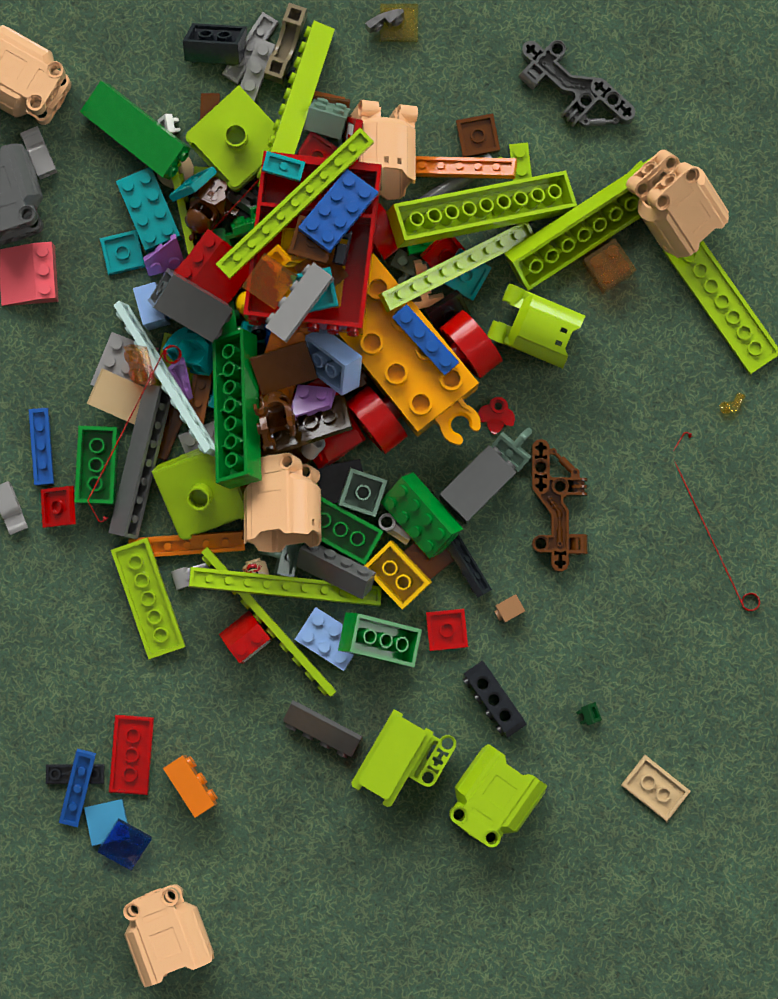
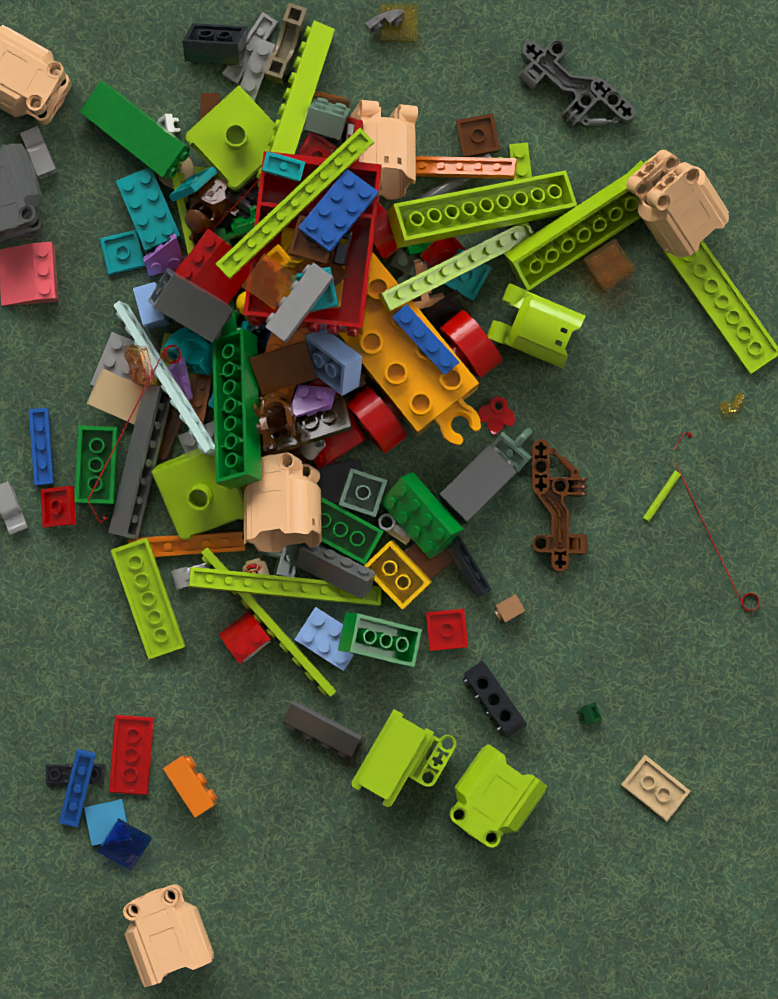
none -> lime bar [643,471,681,522]

